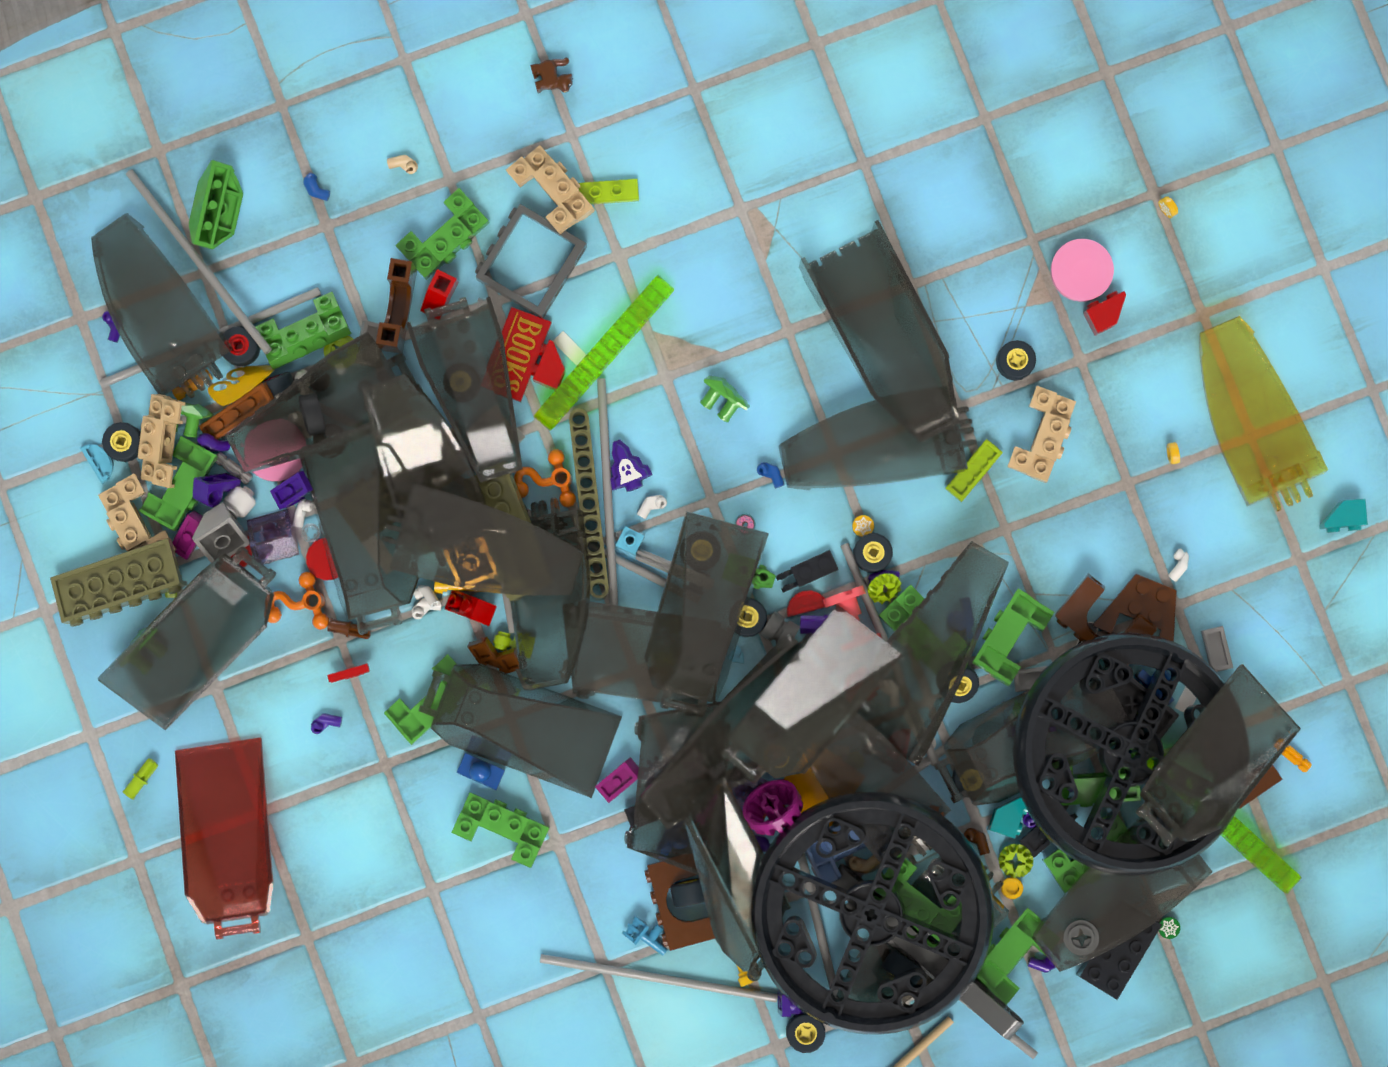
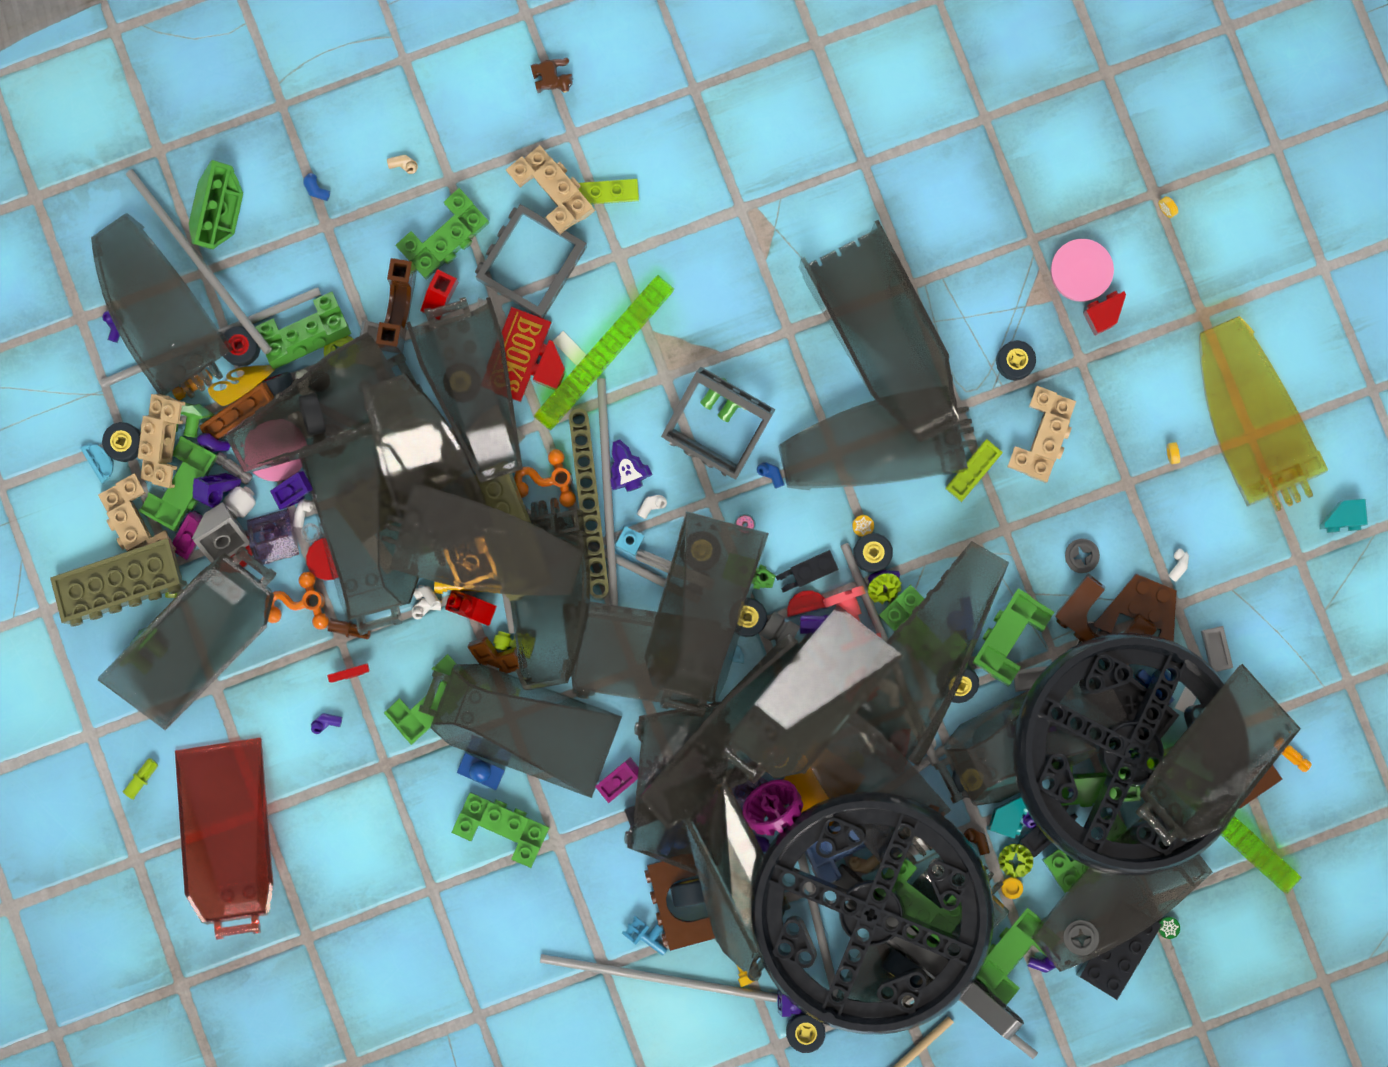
none -> dark grey window [661,367,776,479]
none -> dark grey gear [1065,539,1100,573]

